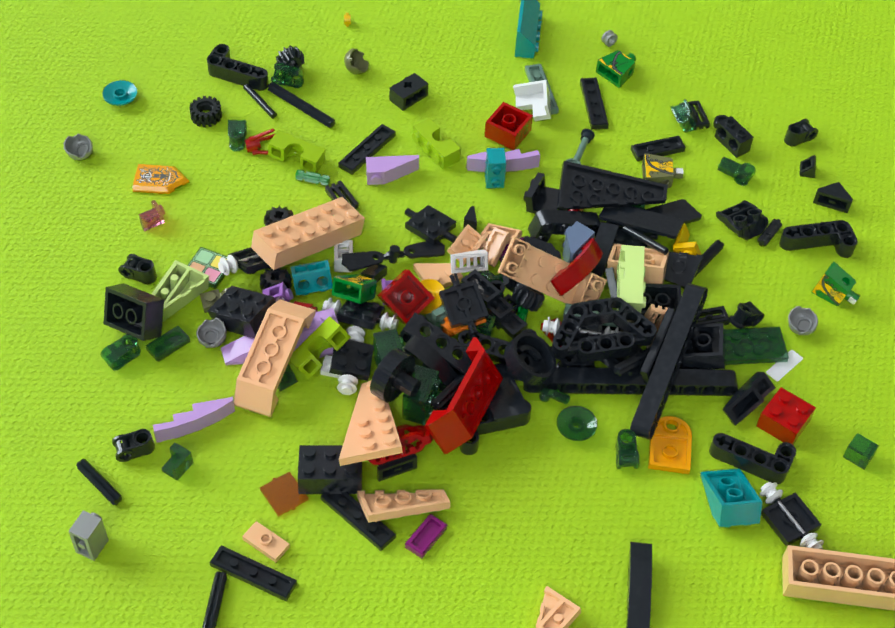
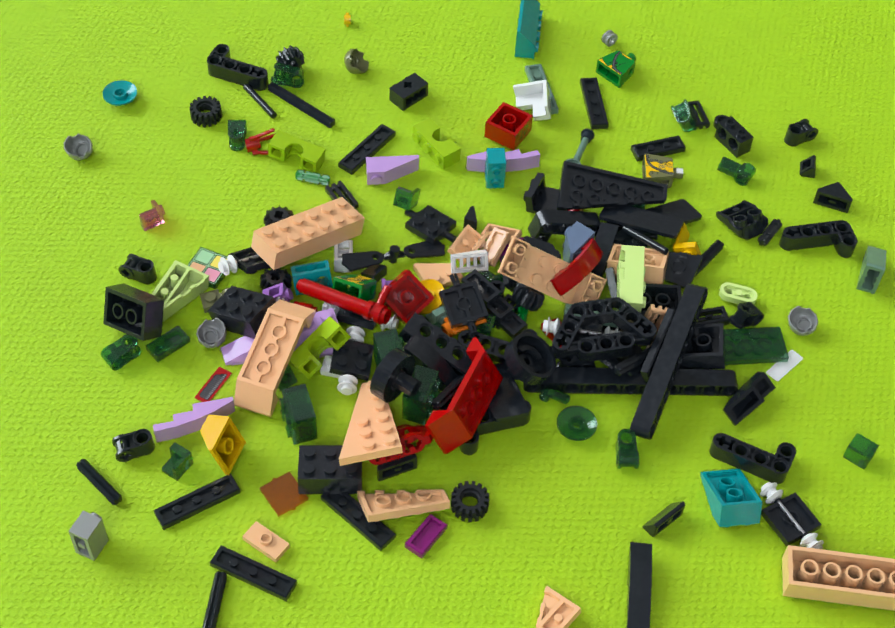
light orange tile [132,164,189,194] -> none
light orange tile [648,416,692,474] -> none
red brick [756,387,816,445] -> none
green torso [811,261,860,306] -> none
none -> black tile [153,473,241,530]
none -> sticker [195,367,232,402]
none -> yellow slope [200,415,246,475]
none -> clear green brick [279,384,317,445]
none -> red cylinder [296,278,392,325]
none -> clear green panel [393,187,421,211]
none -> black tyre [451,481,489,522]
none -> slope [643,501,685,537]
none -> yellowish green plate [719,282,757,304]
none -> sand green slope [856,245,887,294]

